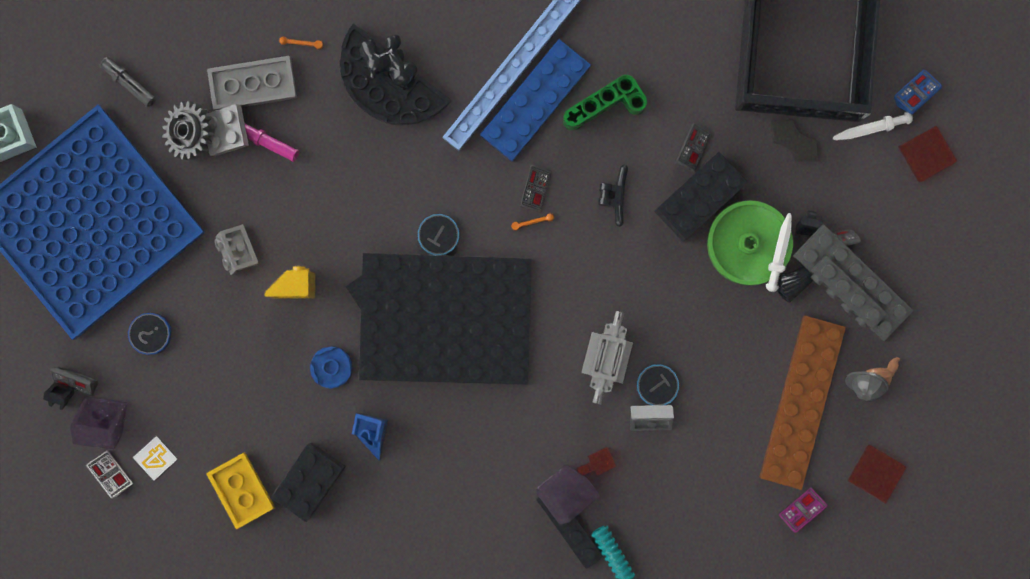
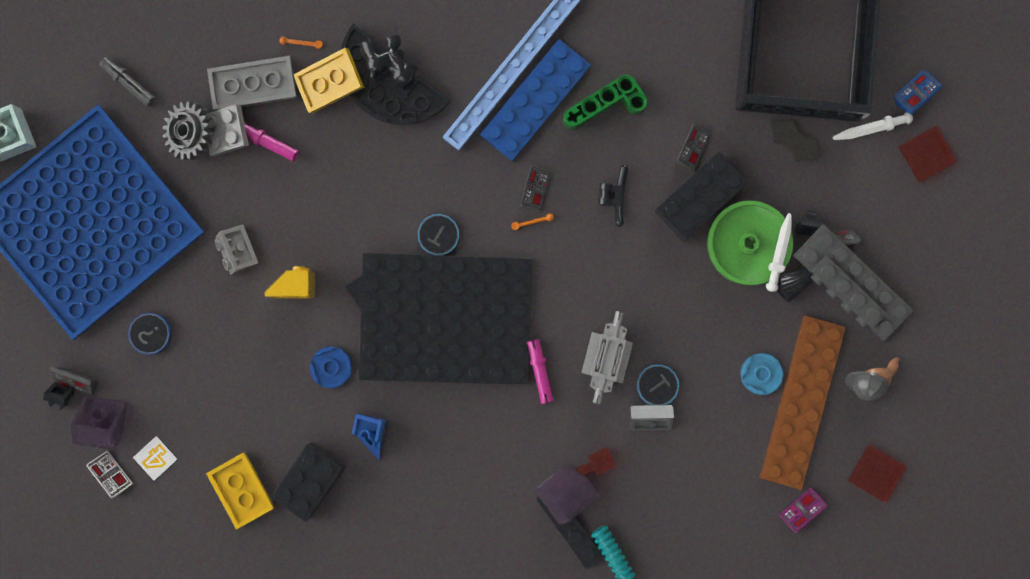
none -> yellow plate [293,48,364,113]
none -> dark pink pin [527,339,554,404]
none -> dark azure tile [740,353,783,395]

